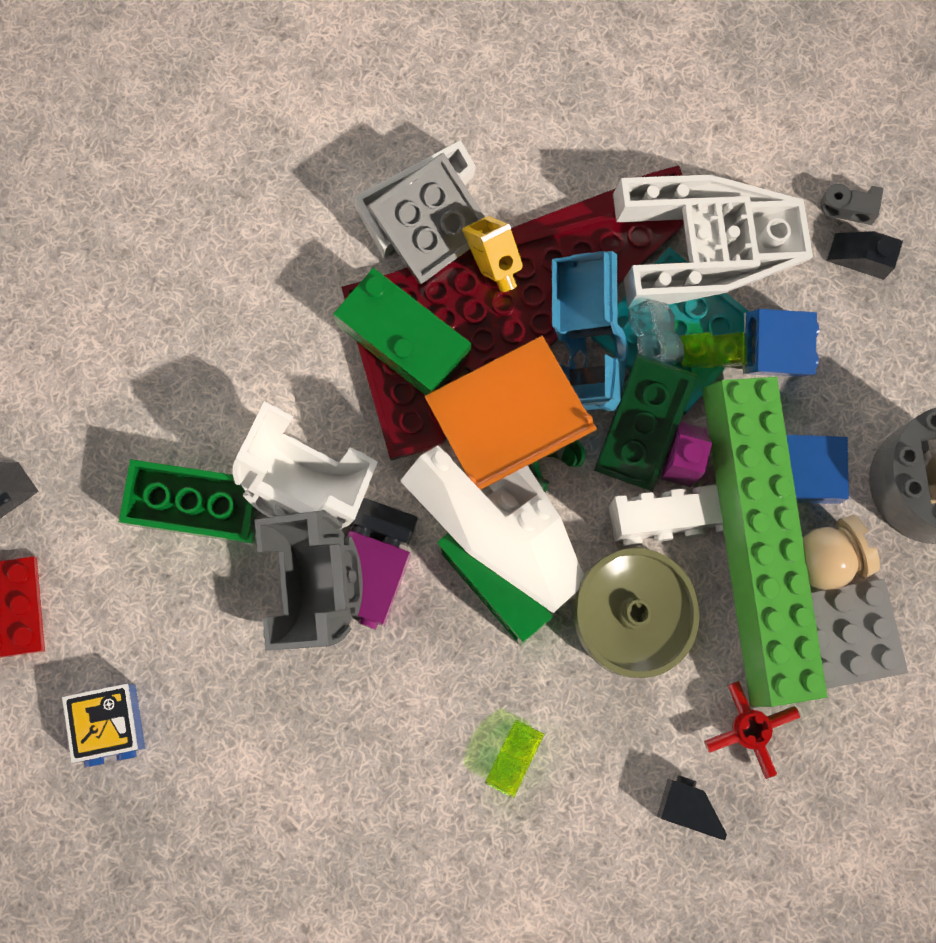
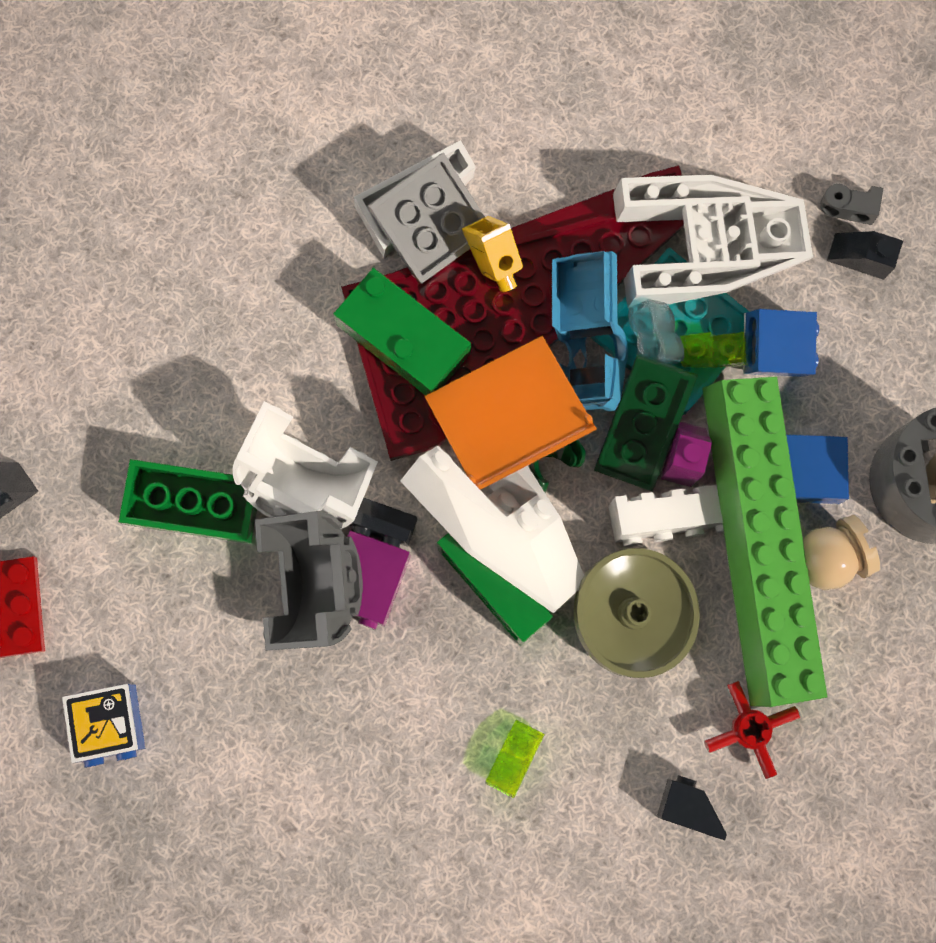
light grey plate [811,579,909,689] -> none

